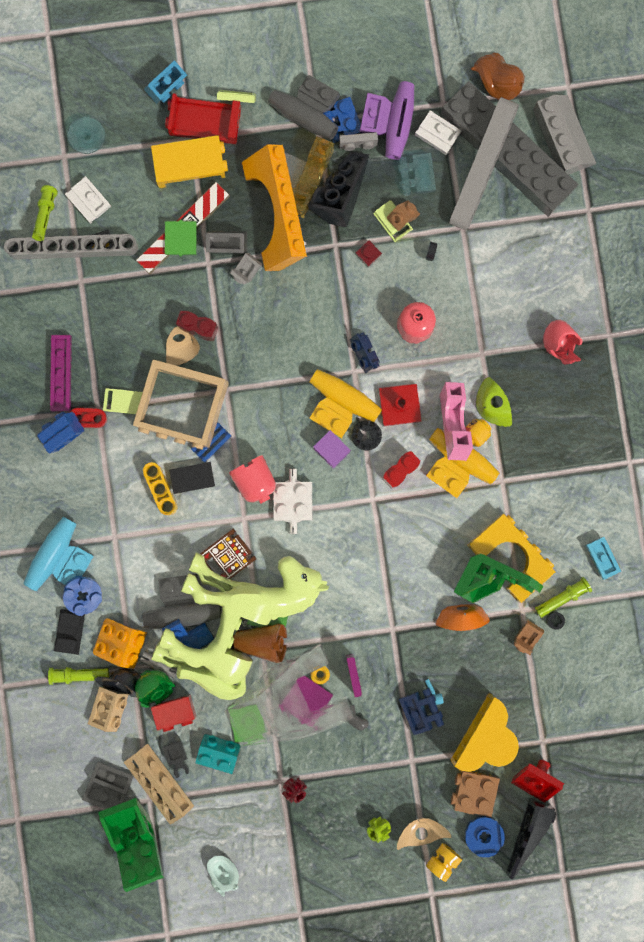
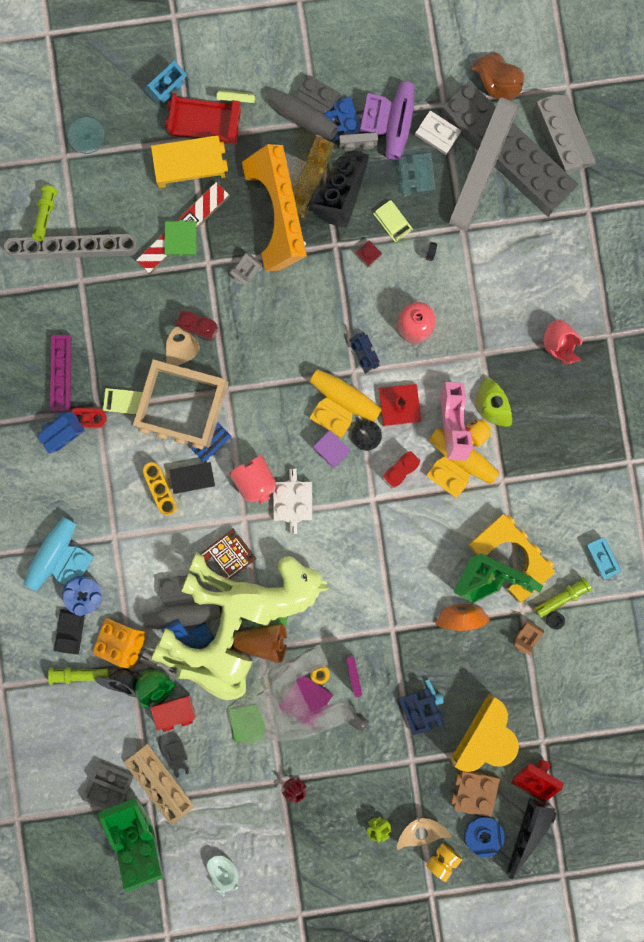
white plate [65,176,111,224] -> none
tan bracket [88,687,128,732] -> none
teal bracket [195,734,241,774] -> none
flat silver piece [206,231,247,253] -> none
medium nougat bracket [387,200,420,231] -> none

